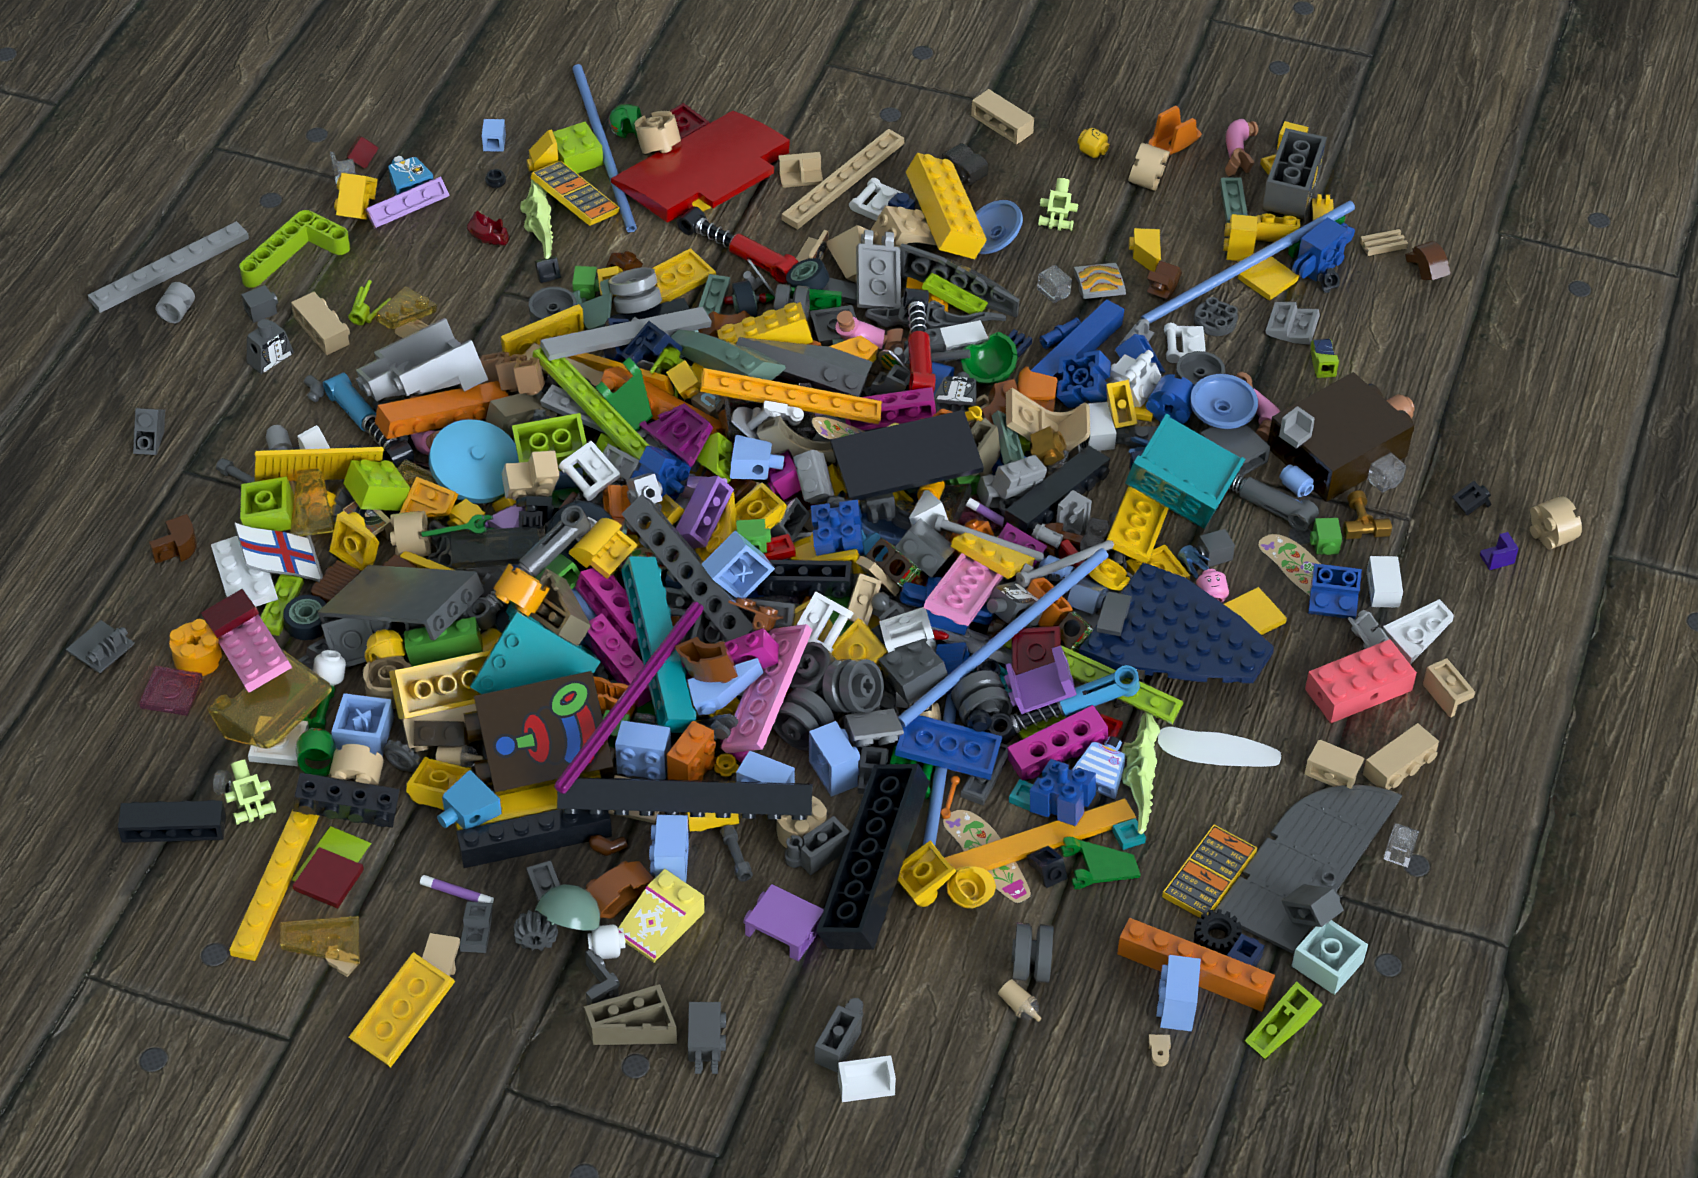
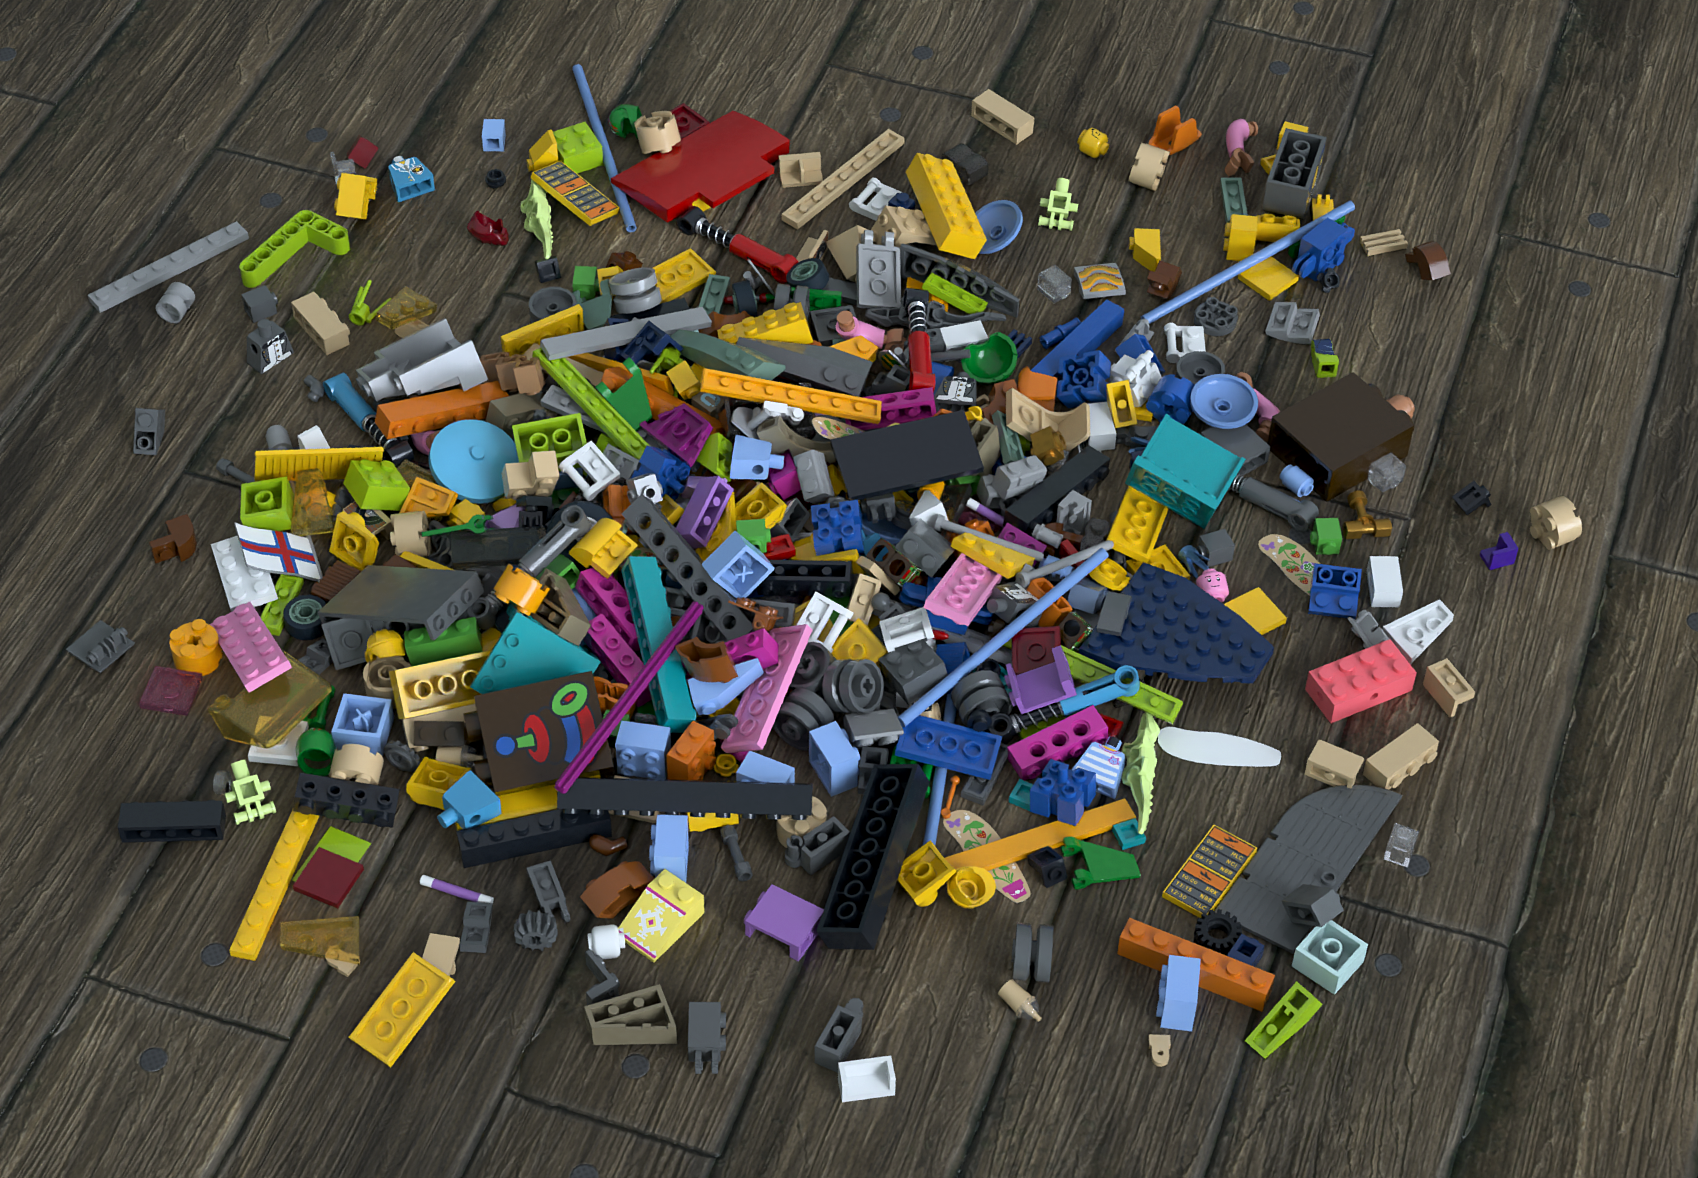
dark red tile [201,589,259,638] -> none
white head [312,650,346,686] -> none
lavender tile [365,176,450,229] -> none
sand green cylinder [535,884,601,930] -> none
light grey panel [1279,406,1315,449] -> none

